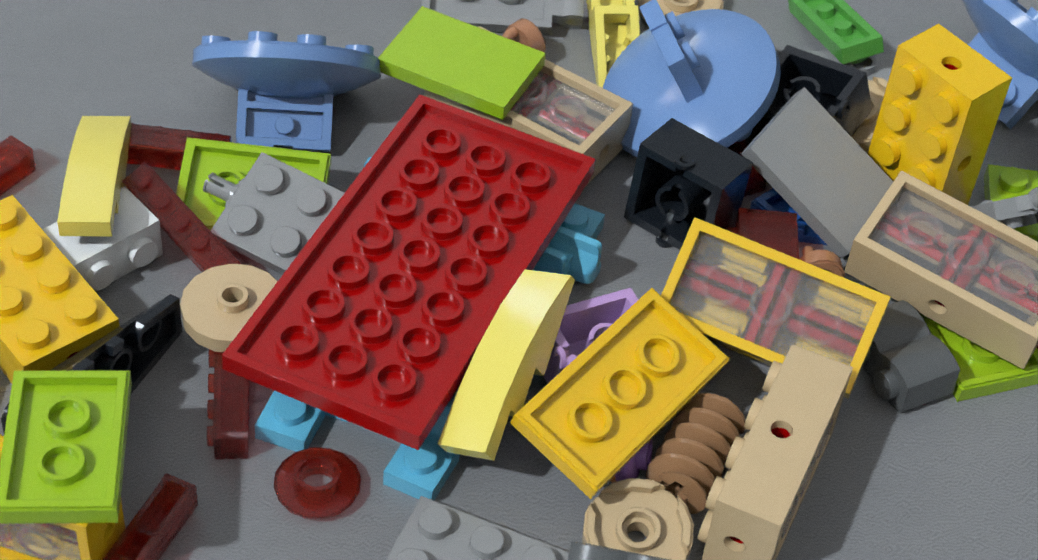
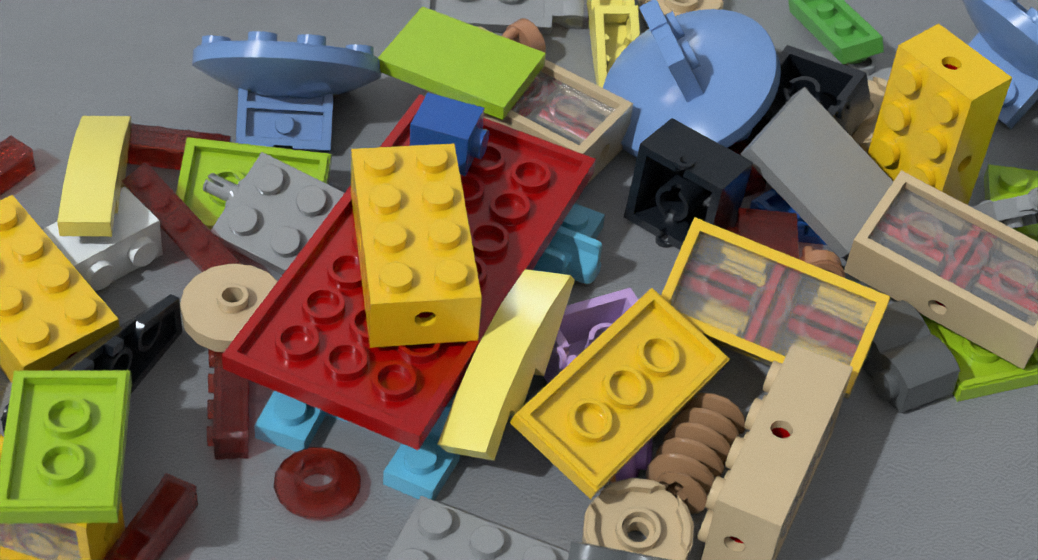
none -> yellow brick [351,144,482,348]
none -> blue brick [410,92,489,176]

